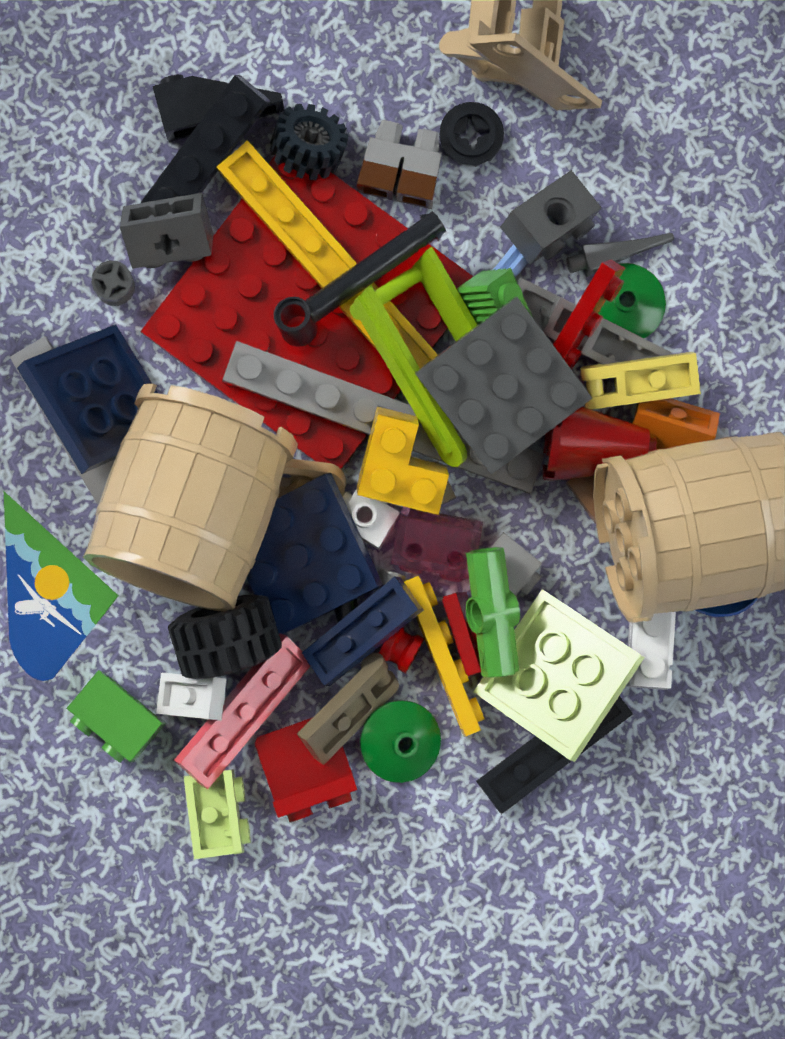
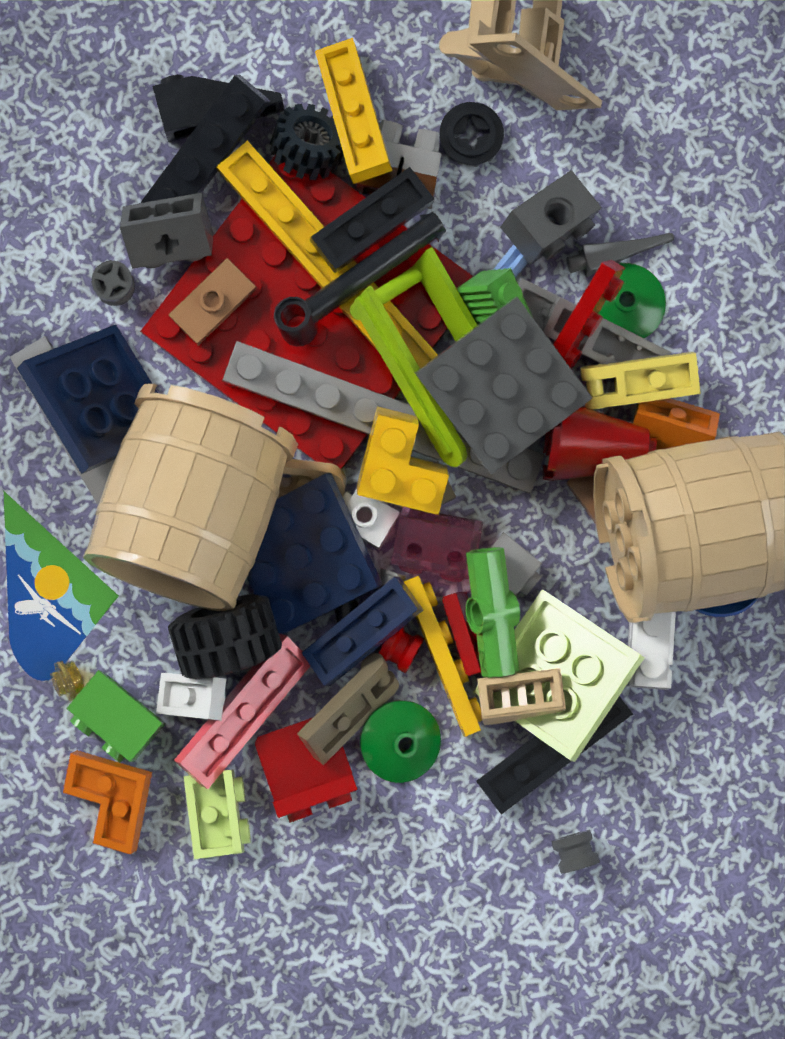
none -> clear yellow plate [50,661,84,701]
none -> orange plate [63,750,152,855]
none -> medium nougat plate [169,258,256,346]
none -> black plate [310,167,434,273]
none -> yellow plate [315,38,393,184]
none -> tan slope [477,668,566,726]
none -> dark grey wheel [551,830,600,874]

